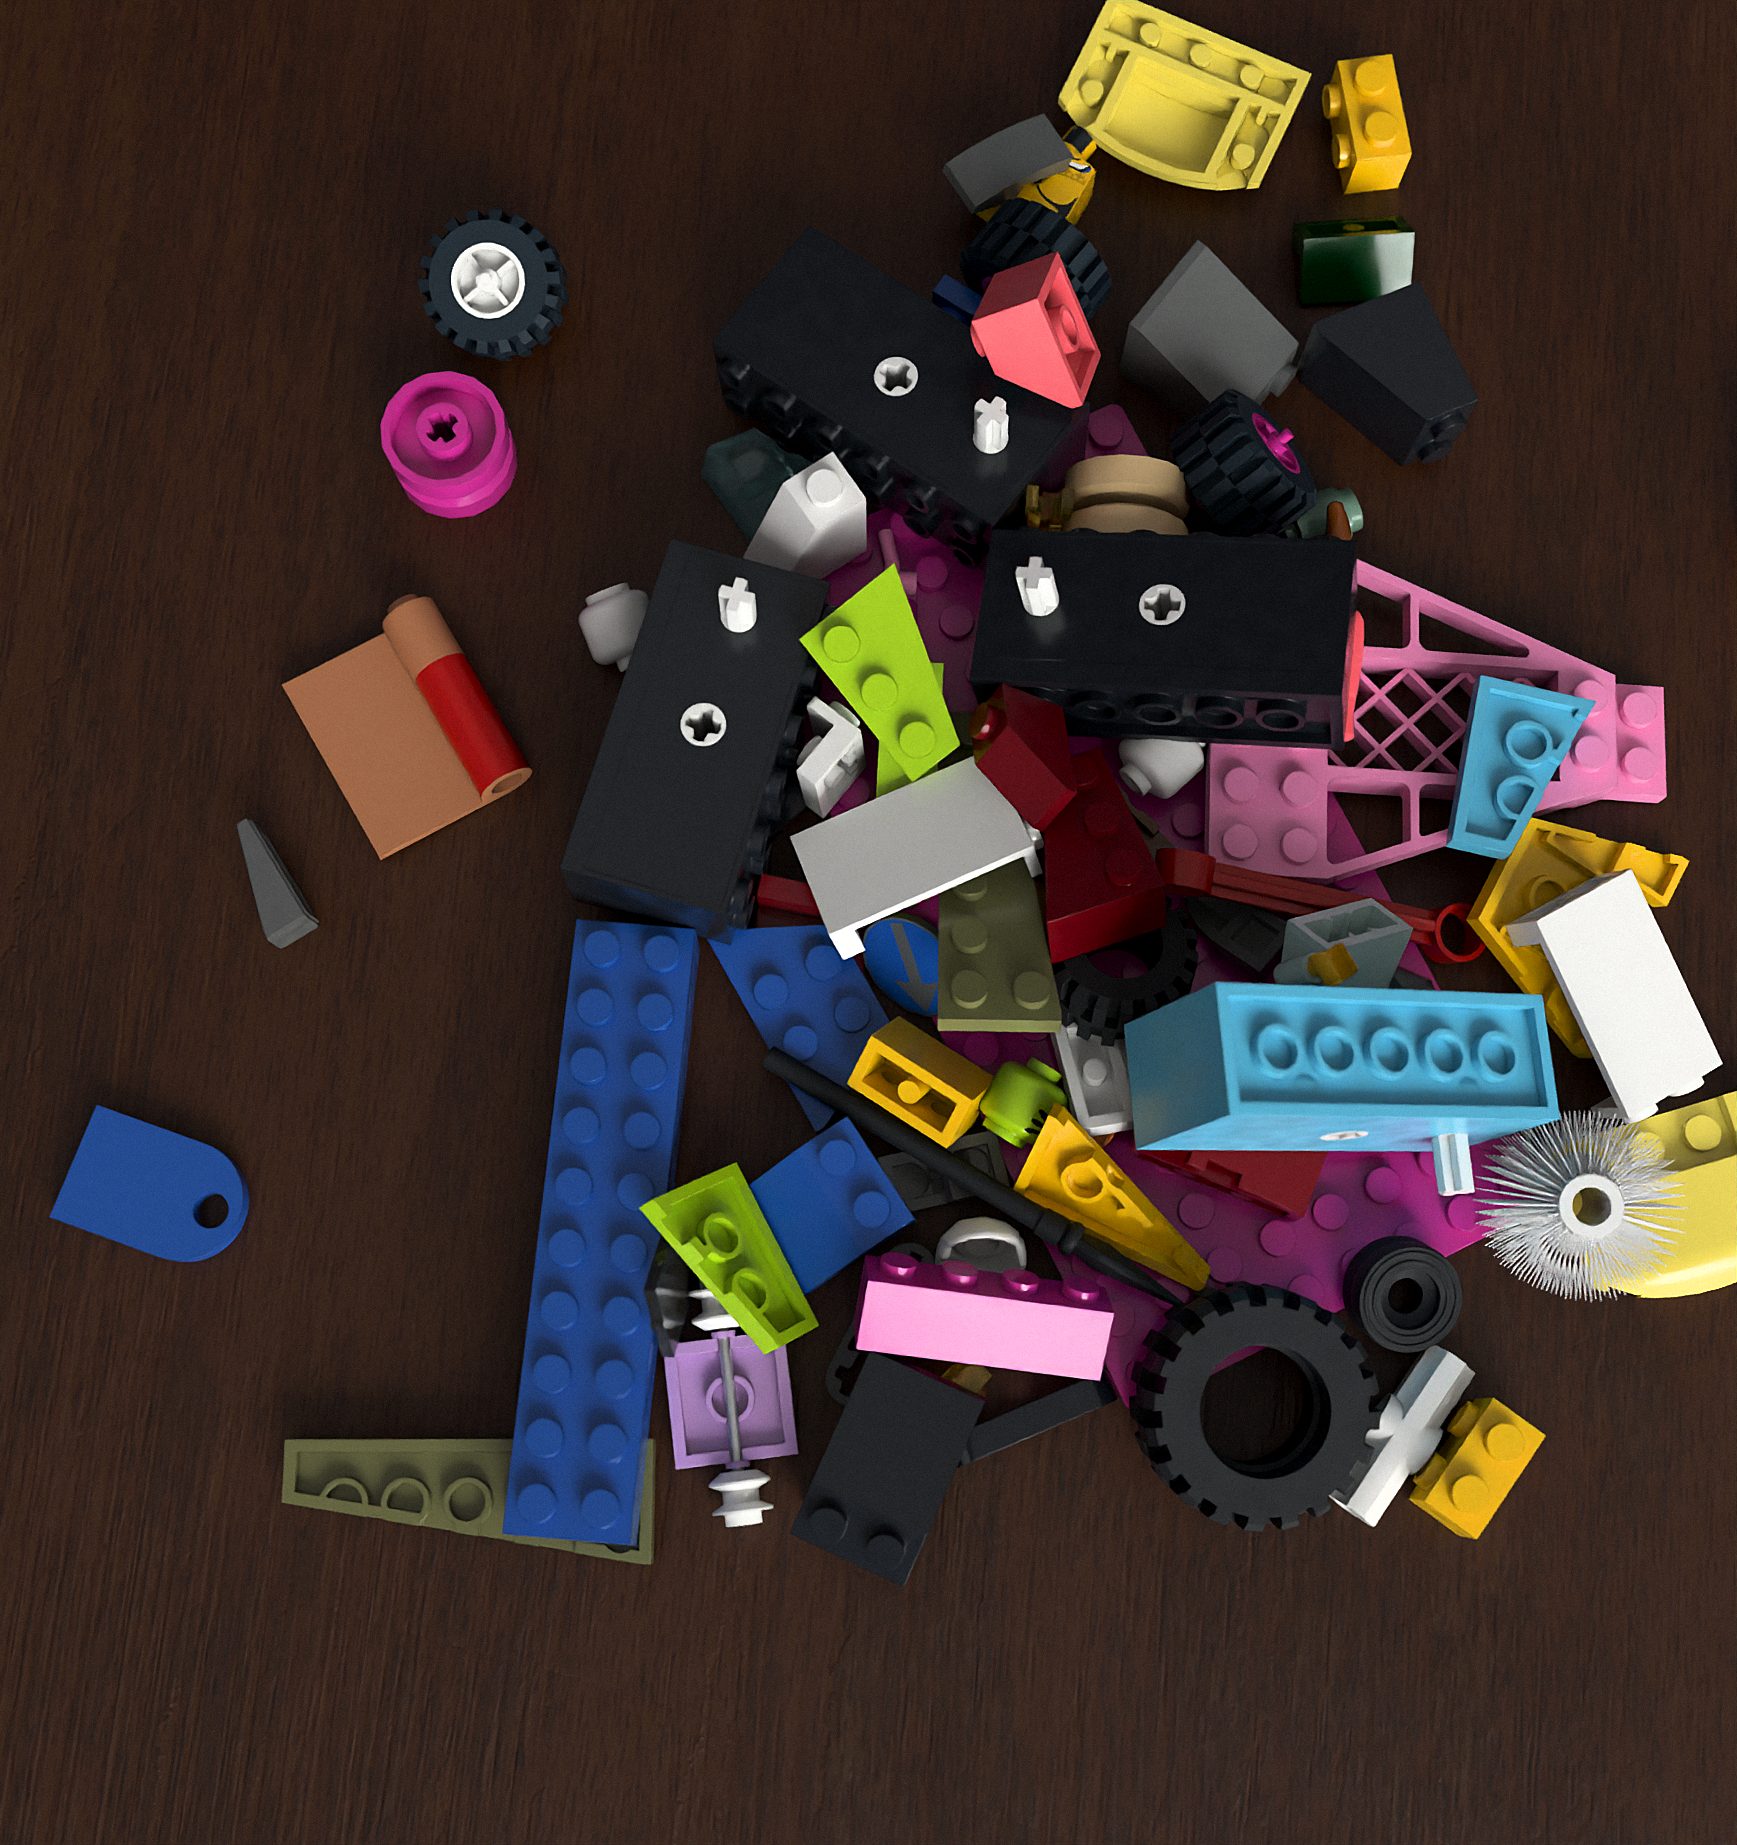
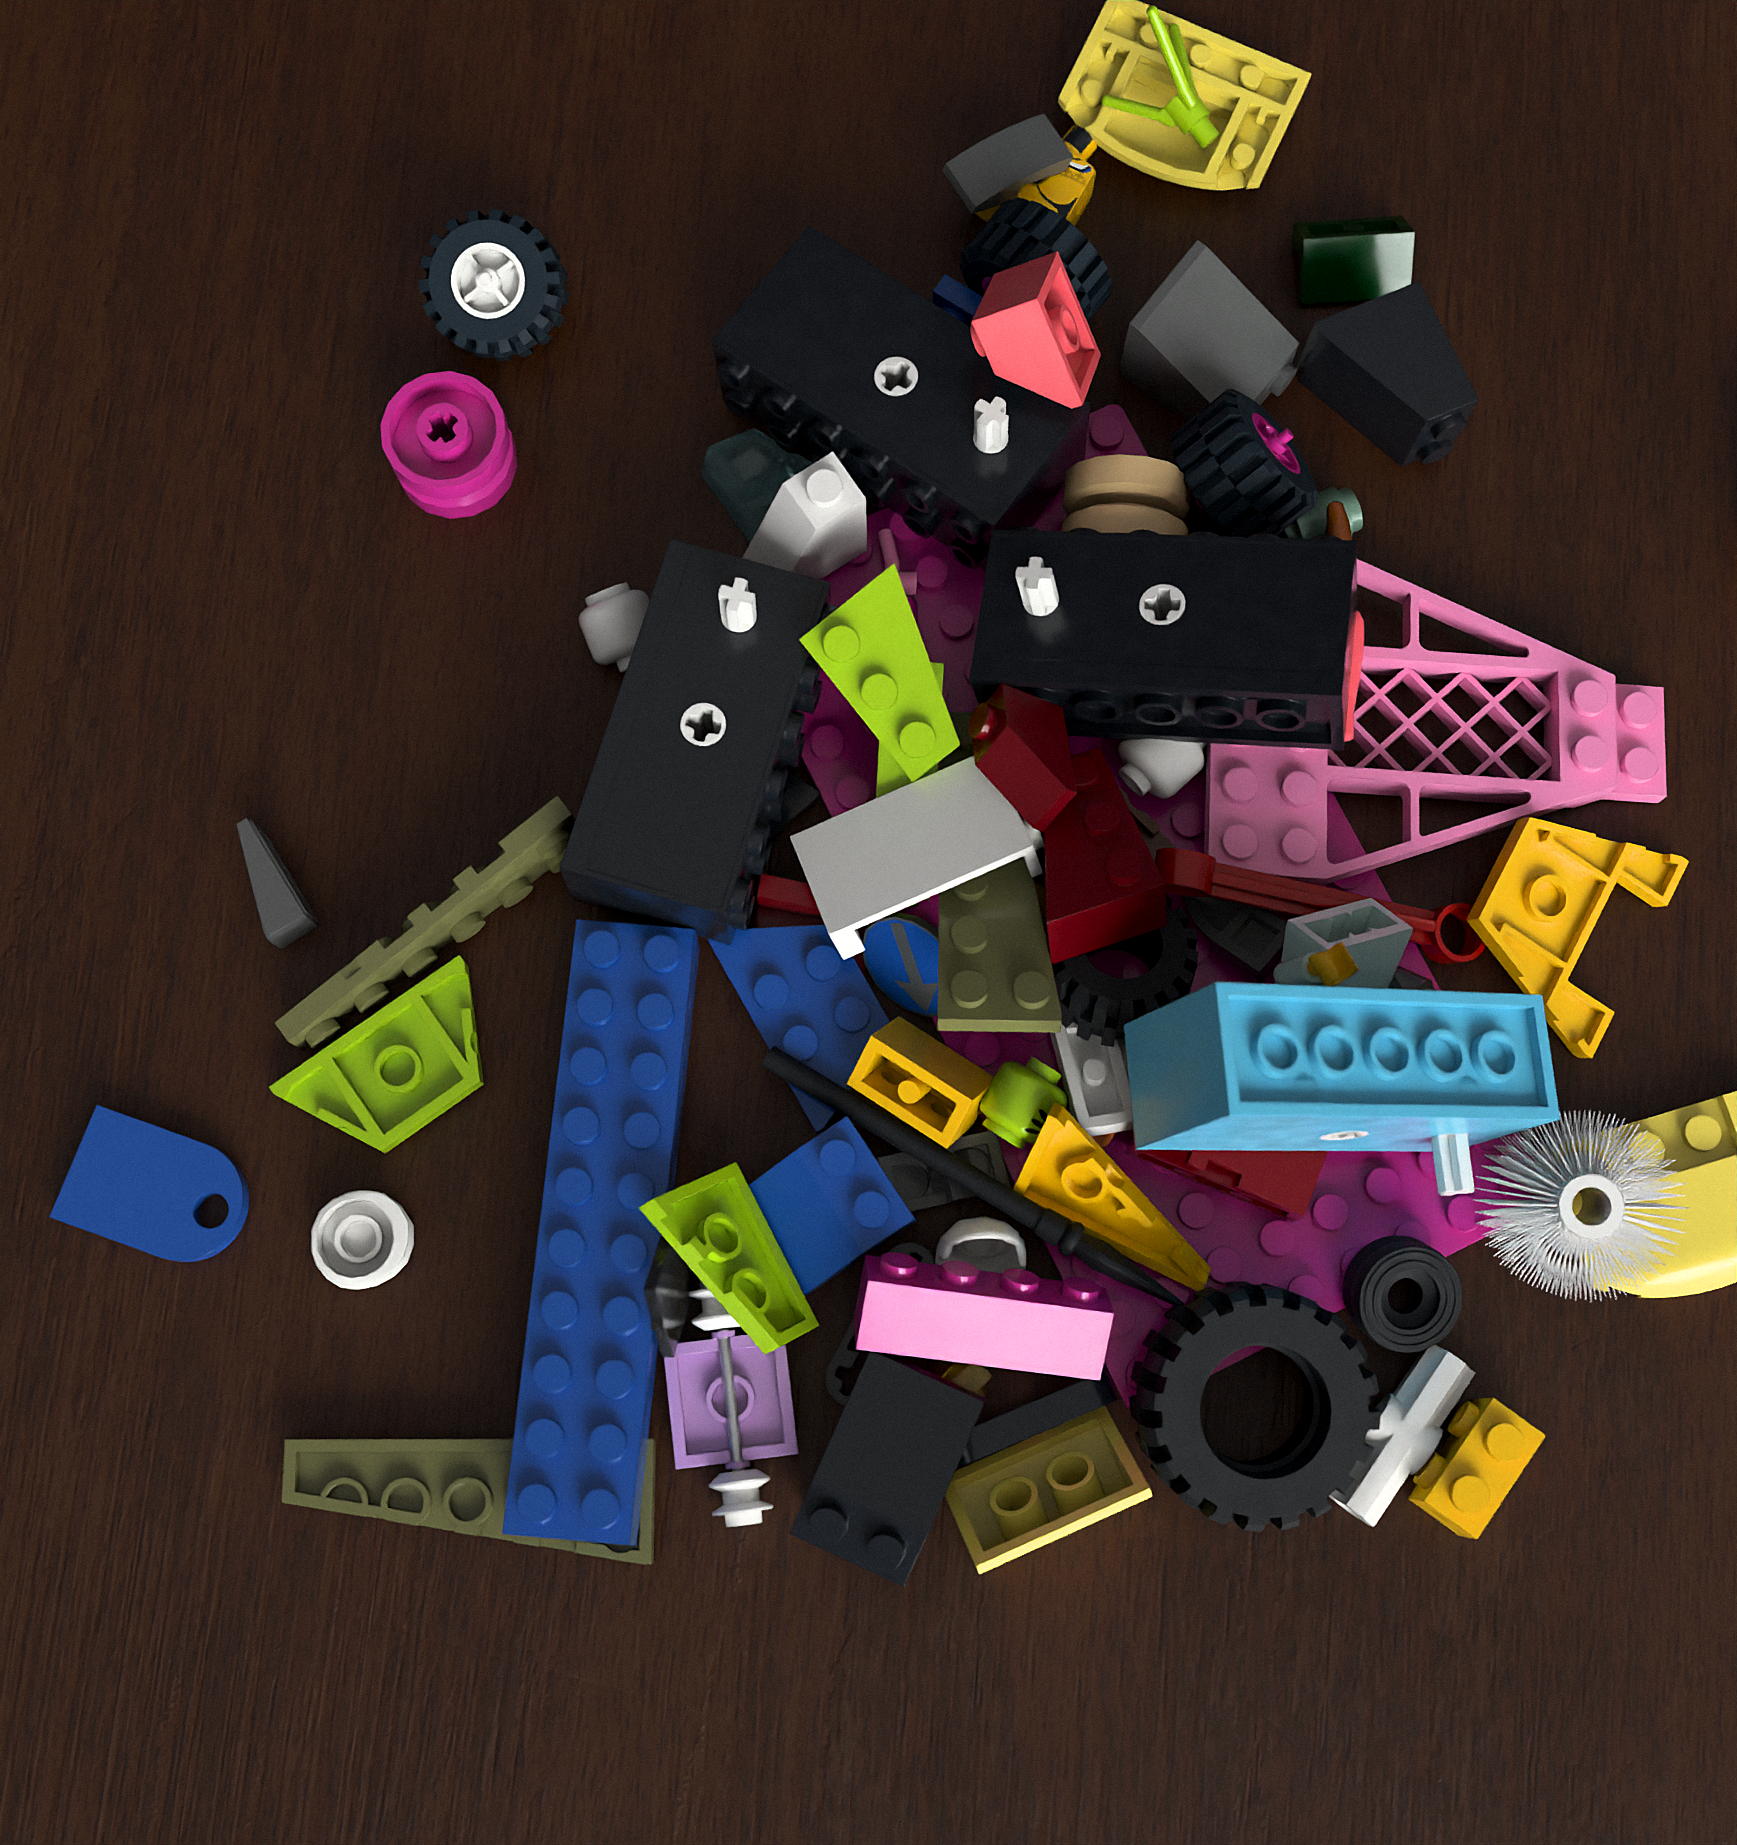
nougat door [282,594,532,860] -> none
white bracket [796,696,867,818] -> none
clear yellow plate [1025,485,1074,531] -> none
yellow brick [1322,54,1412,195] -> none
medium azure wing [1445,675,1596,860] -> none
white panel [1505,869,1723,1124] -> none
none -> lime wing [269,955,484,1154]
none -> olive wing [275,796,575,1051]
none -> white piece [311,1190,414,1290]
none -> light yellow slope [945,1406,1153,1574]
none -> lime plant [1101,5,1220,149]

